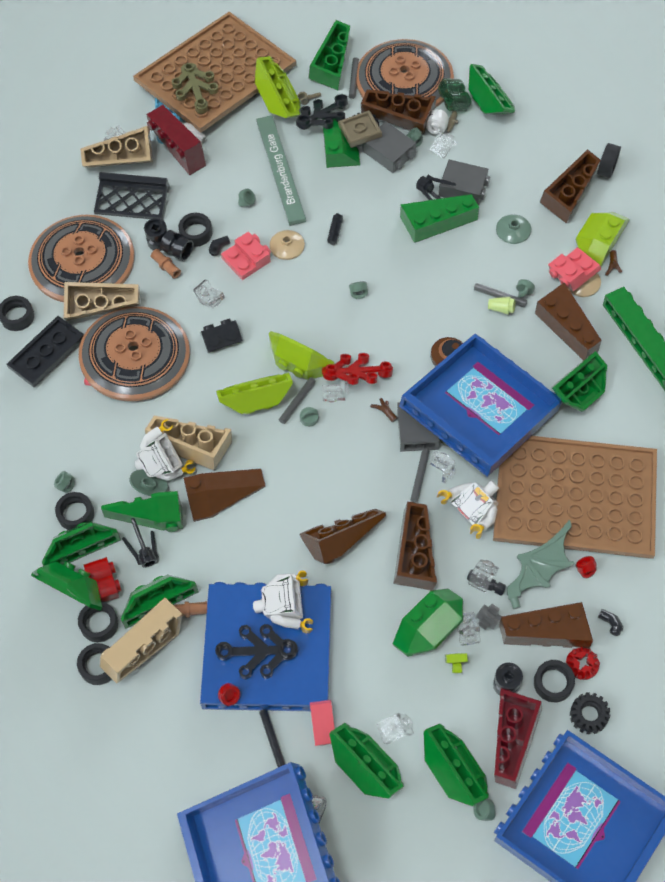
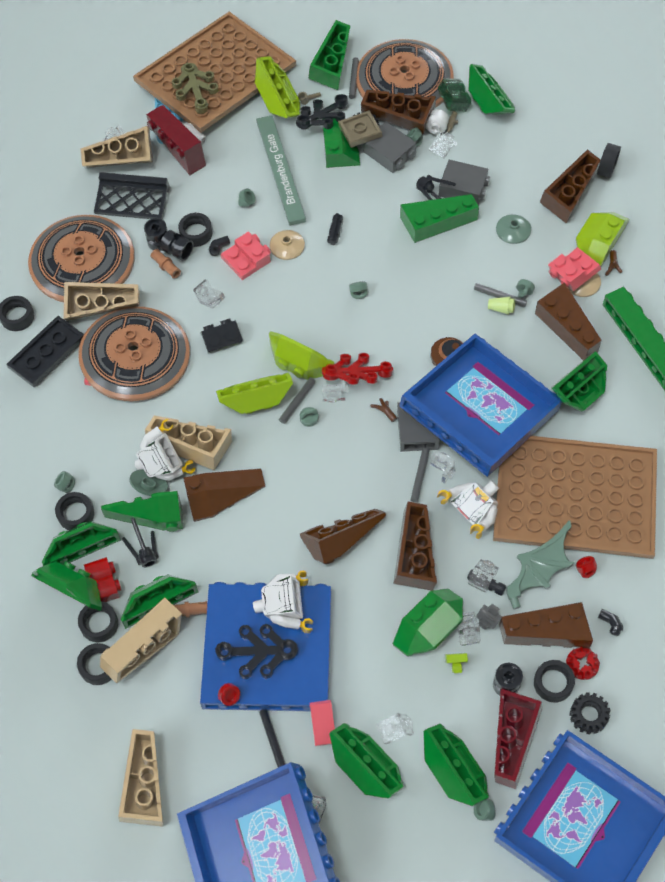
none -> tan wedge [118,729,163,827]

